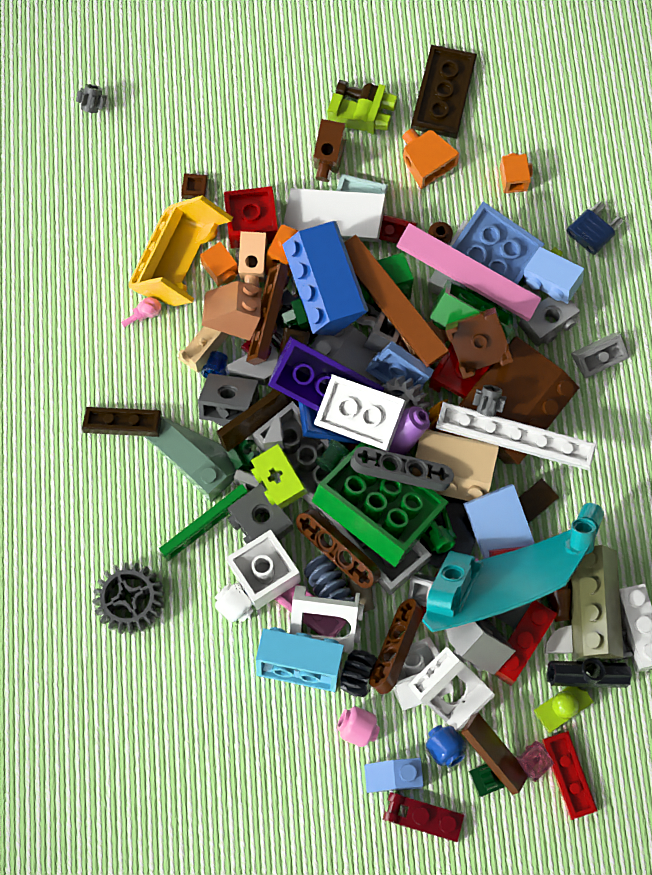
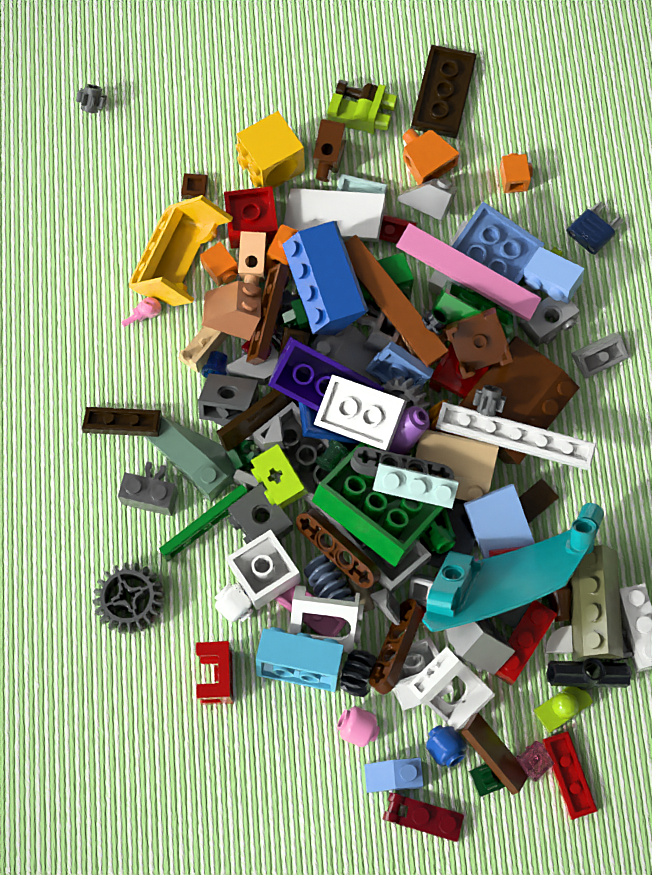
reddish brown brick [428,222,453,245] -> none
none -> flat silver brick [117,461,178,516]
none -> red panel [196,641,233,705]
none -> yellow brick [235,111,305,189]
none -> light grey slope [370,588,400,625]
none -> light aqua plate [373,463,459,508]
none -> light grey slope [397,178,458,221]
none -> black plate [422,308,448,335]

